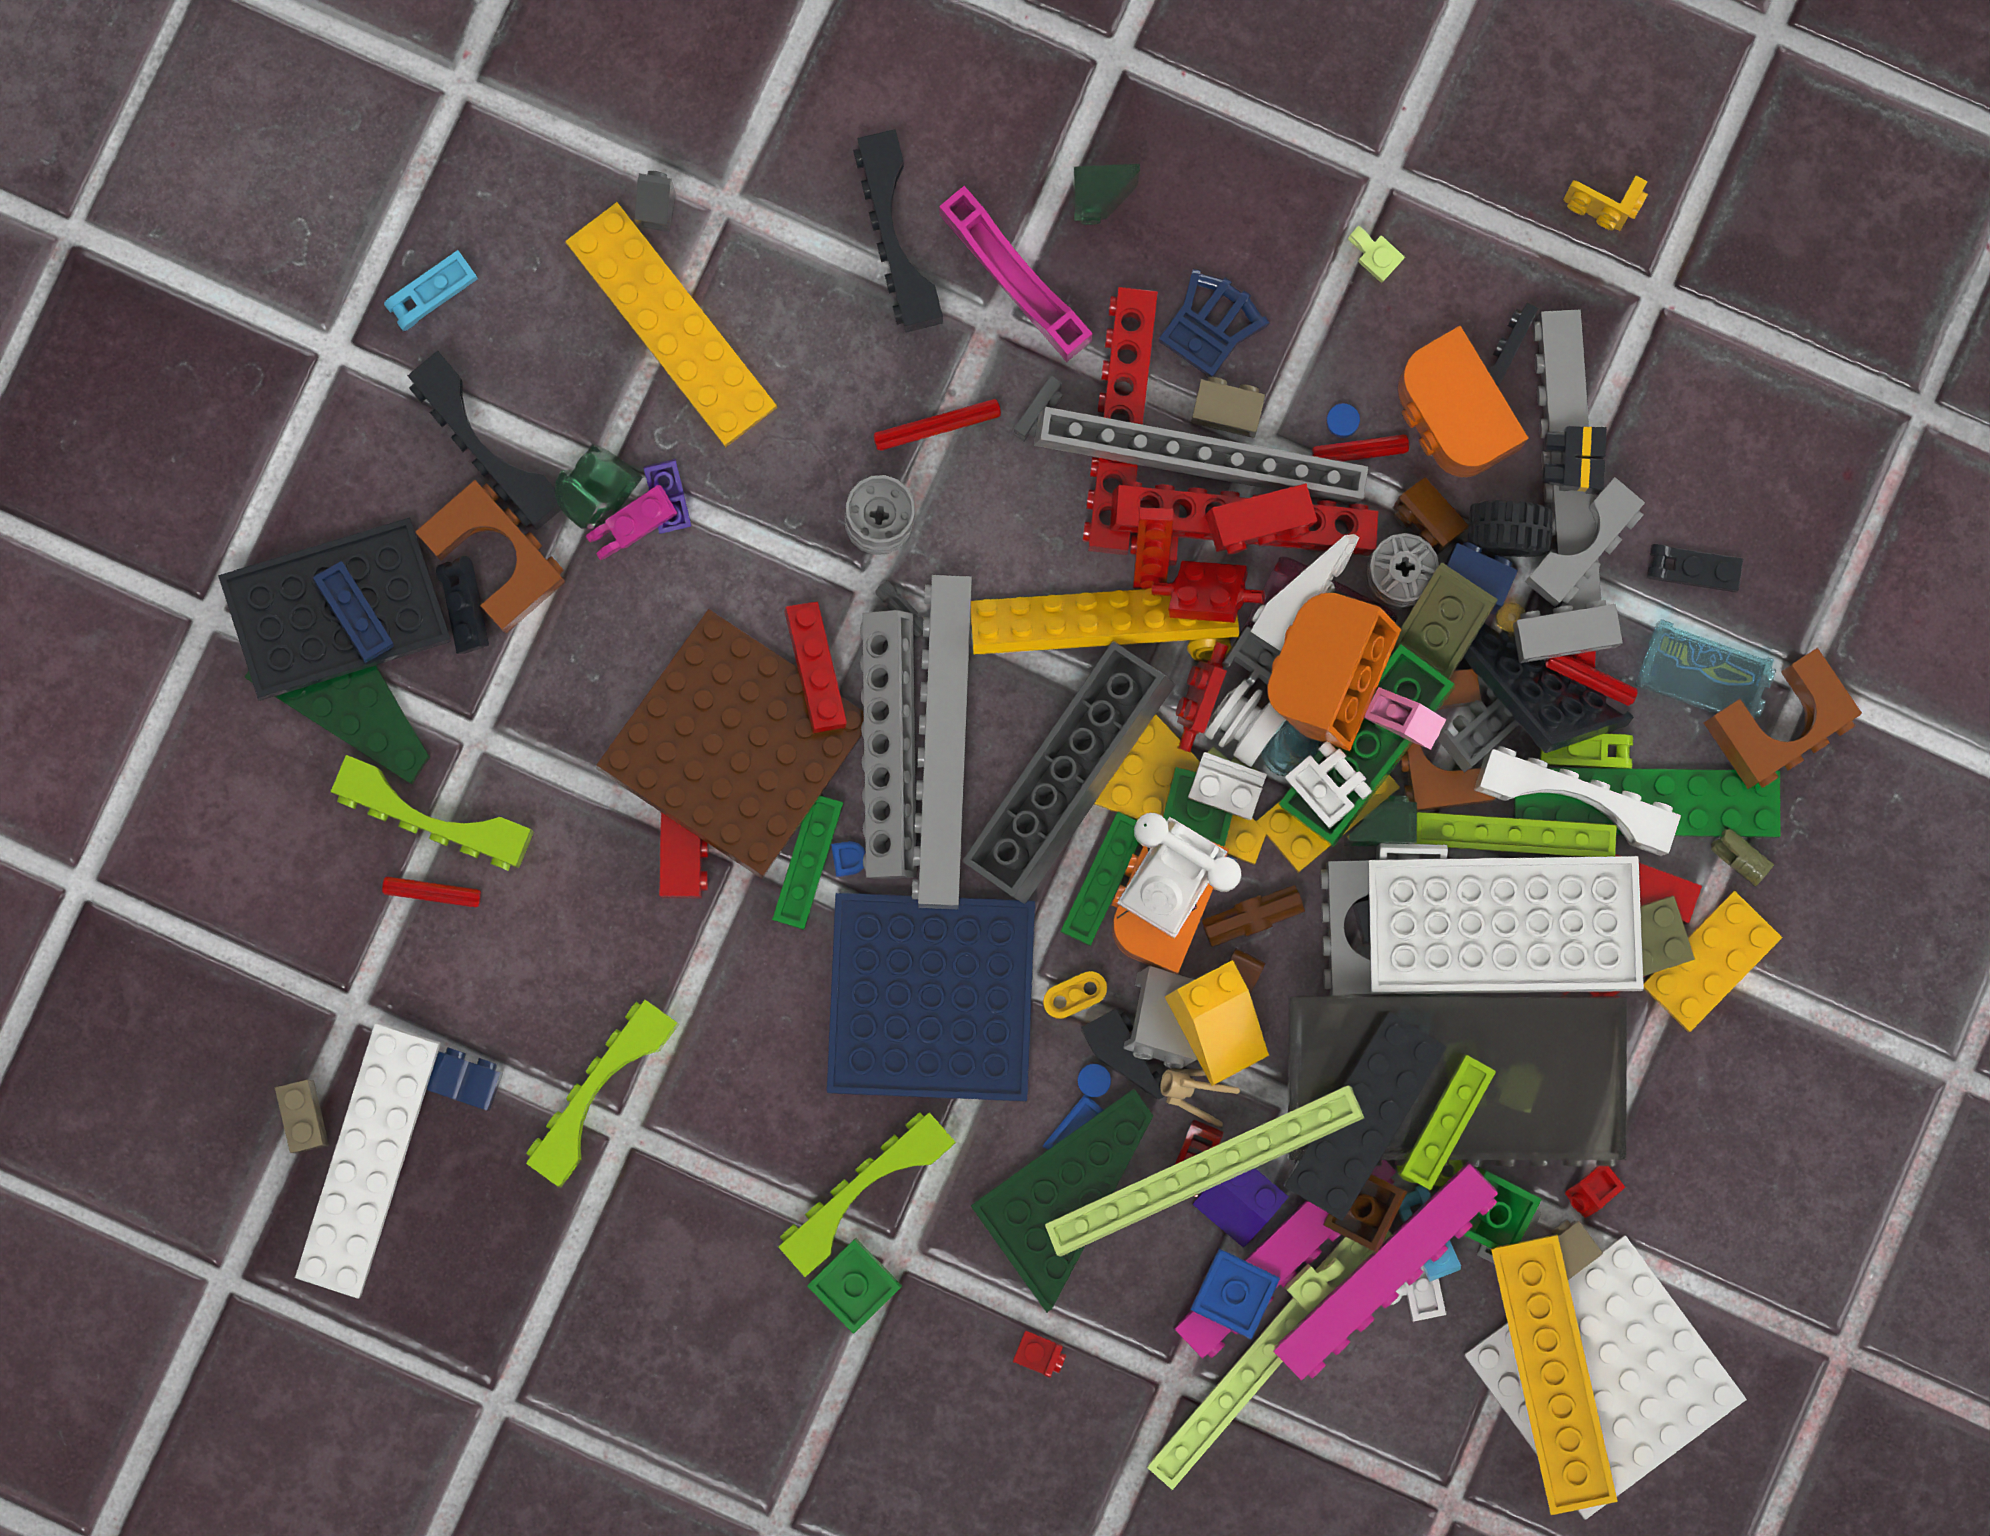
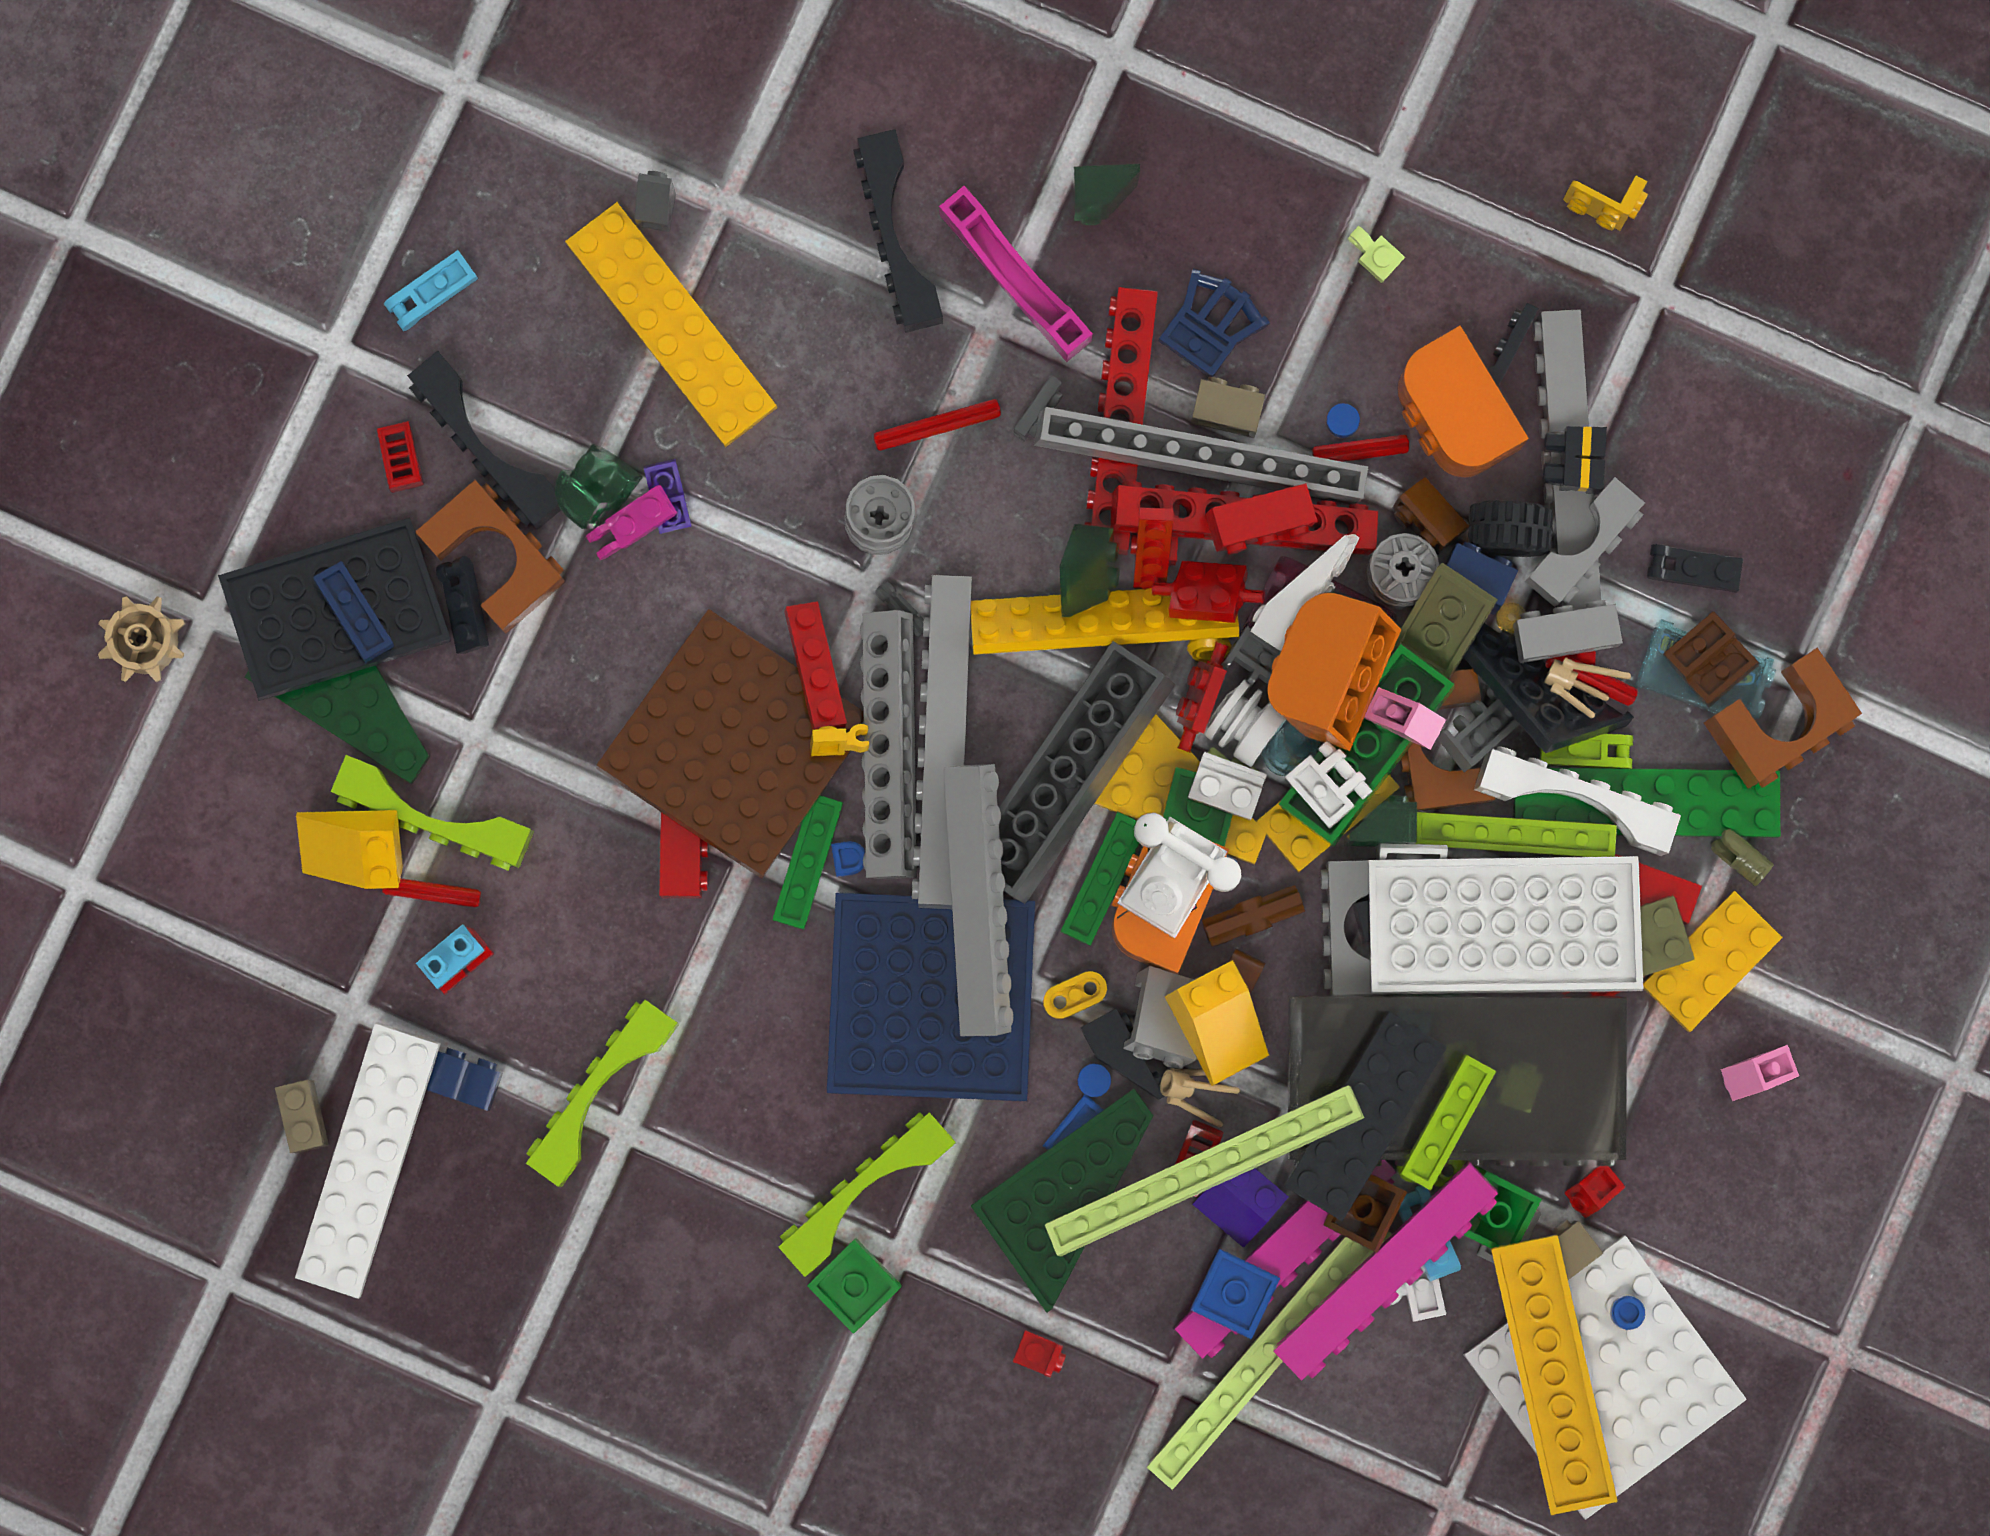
yellowish green plate [1284,1255,1345,1313] -> none
none -> tan brick [98,596,185,682]
none -> yellow slope [296,810,403,889]
none -> red slope [377,421,424,493]
none -> medium azure hips [416,924,494,995]
none -> yellow plate [810,724,869,756]
none -> light grey brick [944,764,1013,1036]
none -> clear green slope [1059,524,1120,617]
none -> tan plant [1544,657,1631,718]
none -> blue tile [1610,1296,1645,1330]
none -> reddish brown slope [1663,611,1759,708]
none -> bright pink slope [1721,1045,1799,1101]

